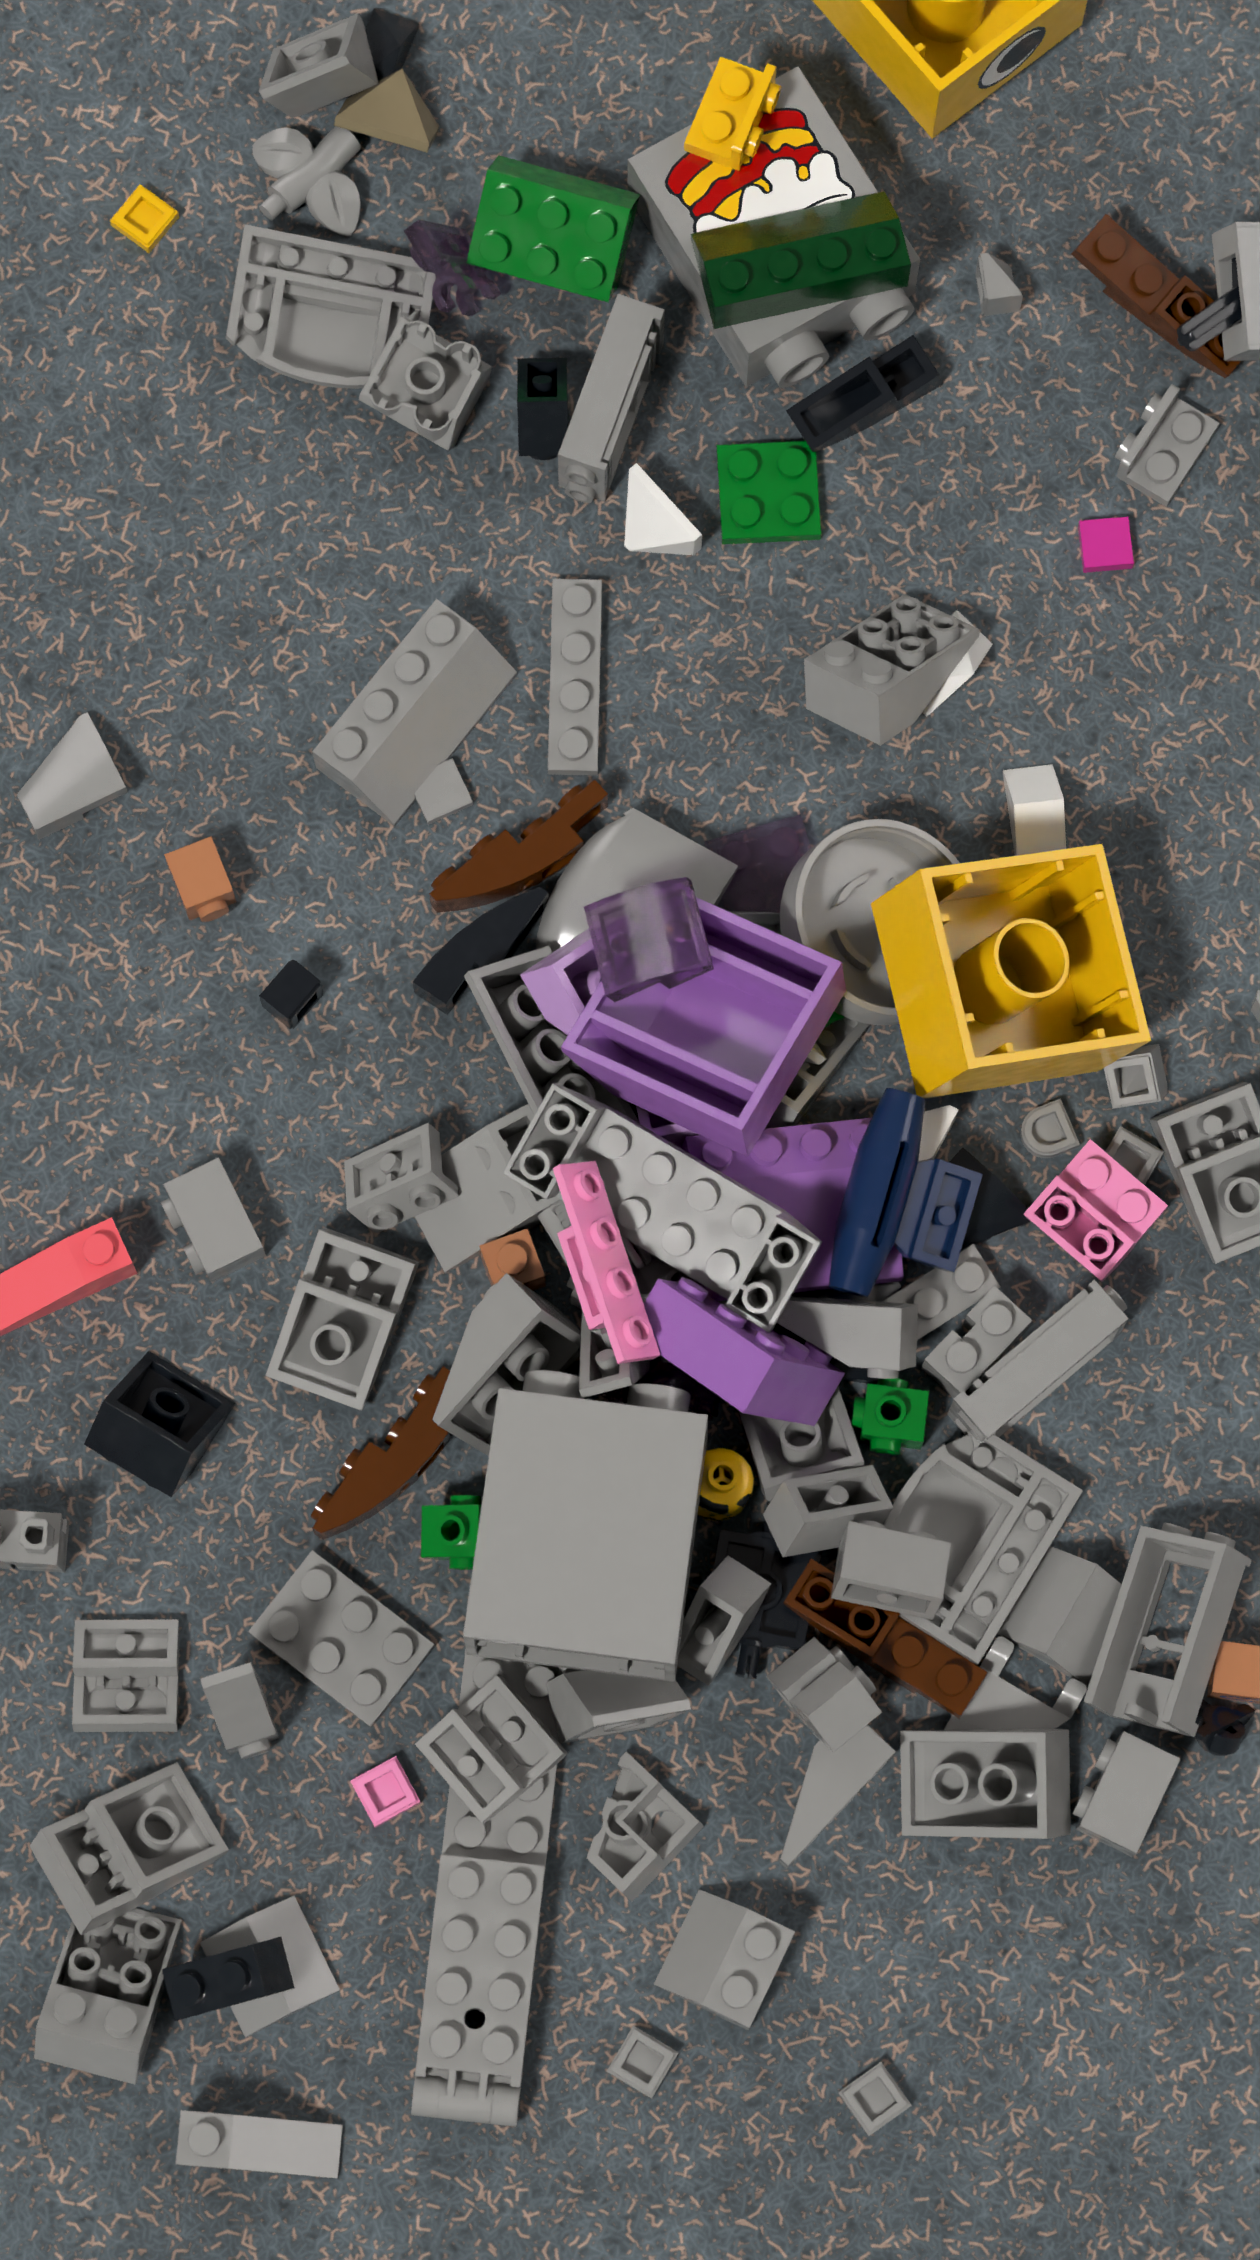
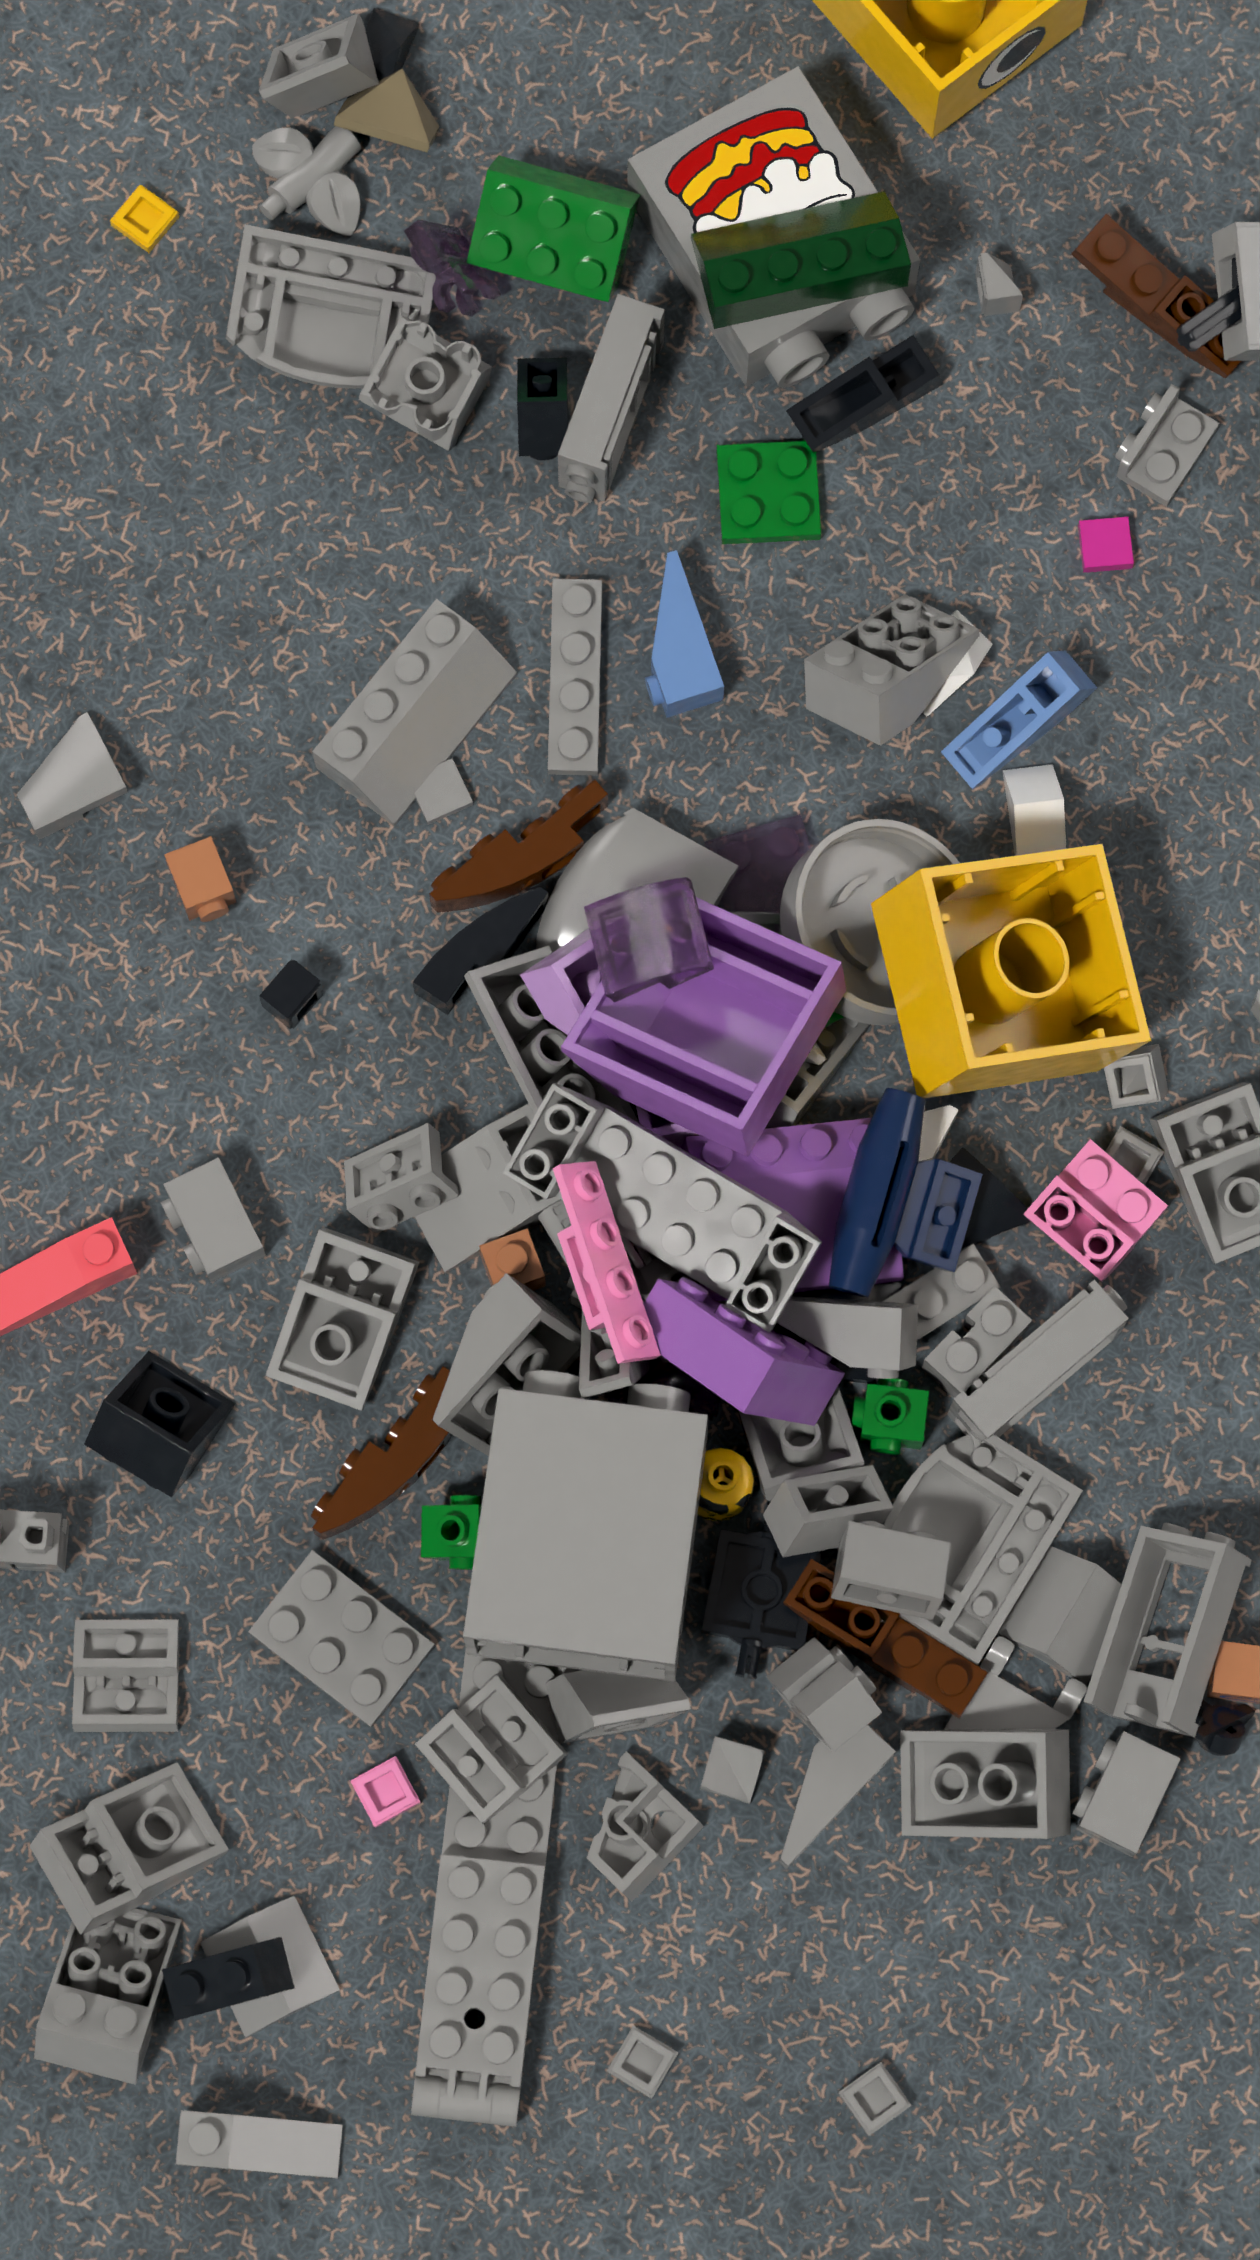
light grey slope [200,1662,279,1759] -> none
white slope [624,463,702,555] -> none
light grey slope [654,1889,795,2031] -> none
light grey slope [677,1556,772,1686] -> none
yellow bracket [684,56,782,171] -> none
light grey tile [1020,1099,1080,1158] -> none
none -> medium blue slope [645,550,724,718]
none -> light grey slope [700,1736,765,1804]
none -> medium blue slope [941,650,1097,789]

